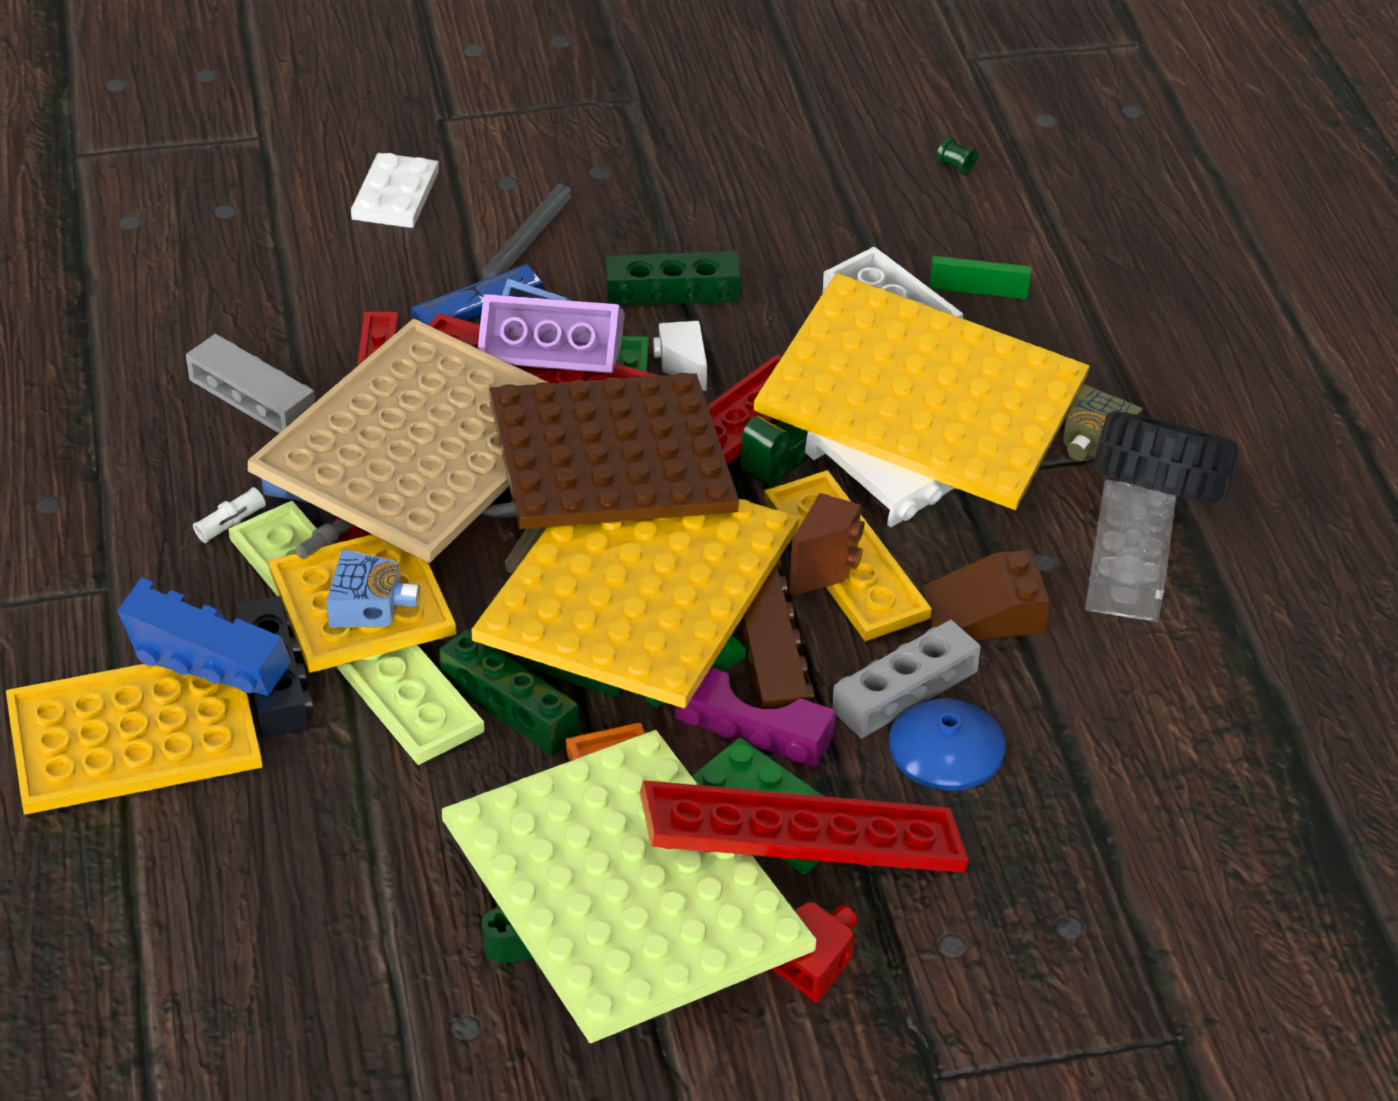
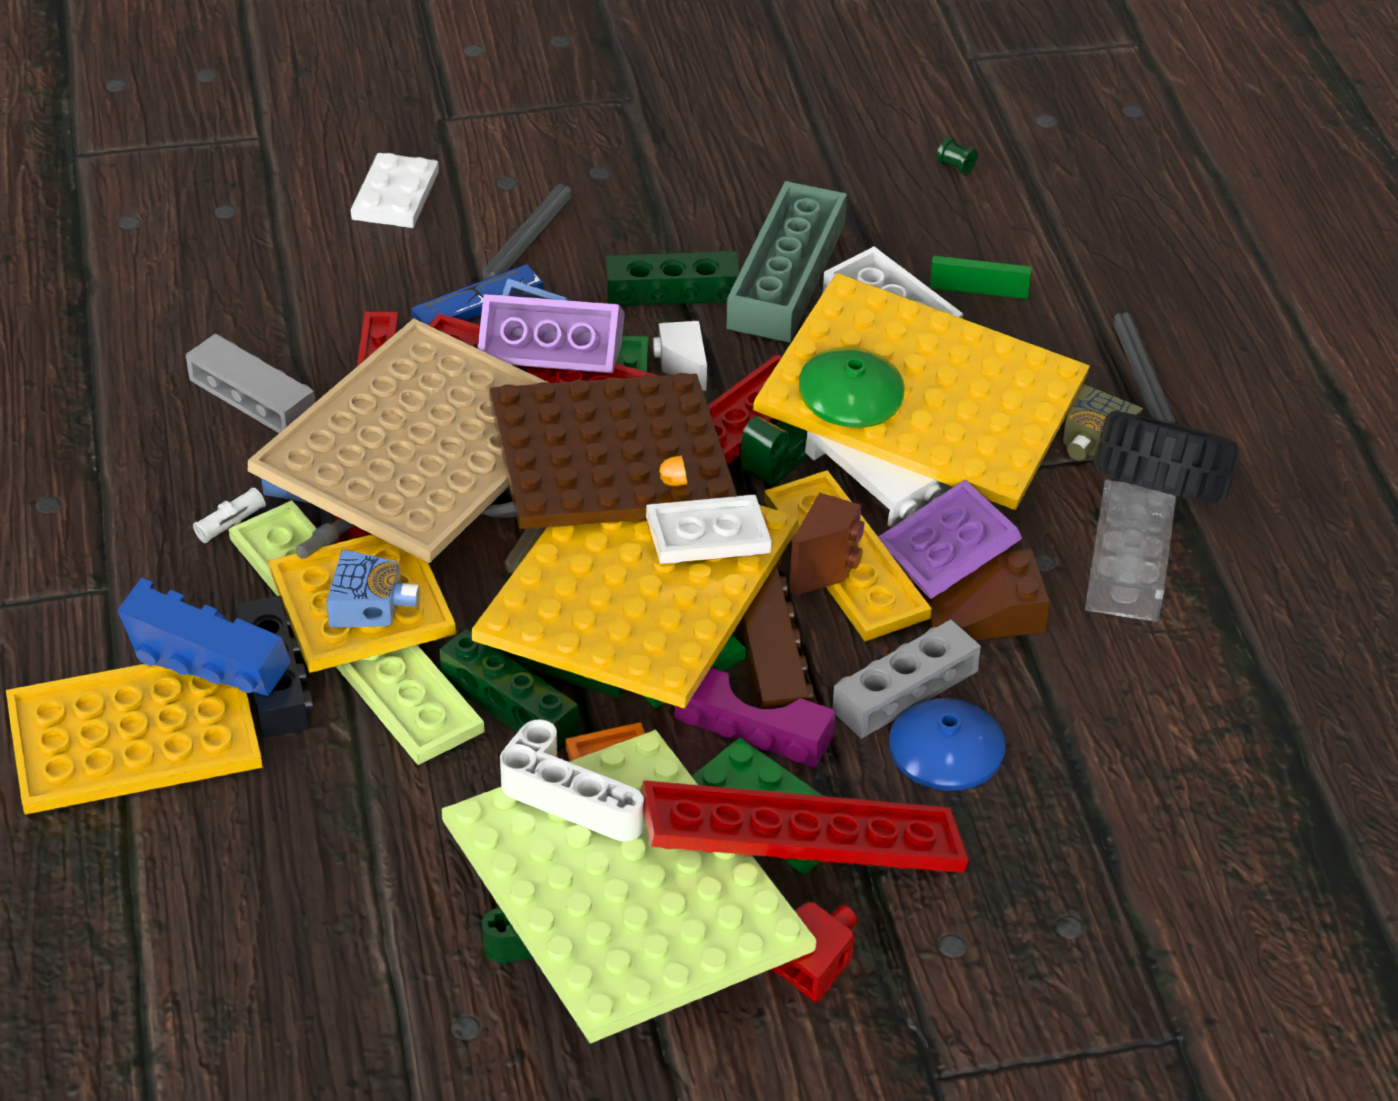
none -> white beam [500,720,644,841]
none -> white plate [646,495,772,564]
none -> light orange hinge [659,455,687,486]
none -> sand green brick [727,181,847,343]
none -> green dish [799,347,905,428]
none -> medium lavender plate [878,480,1022,599]
none -> dark grey axle [1113,312,1176,423]

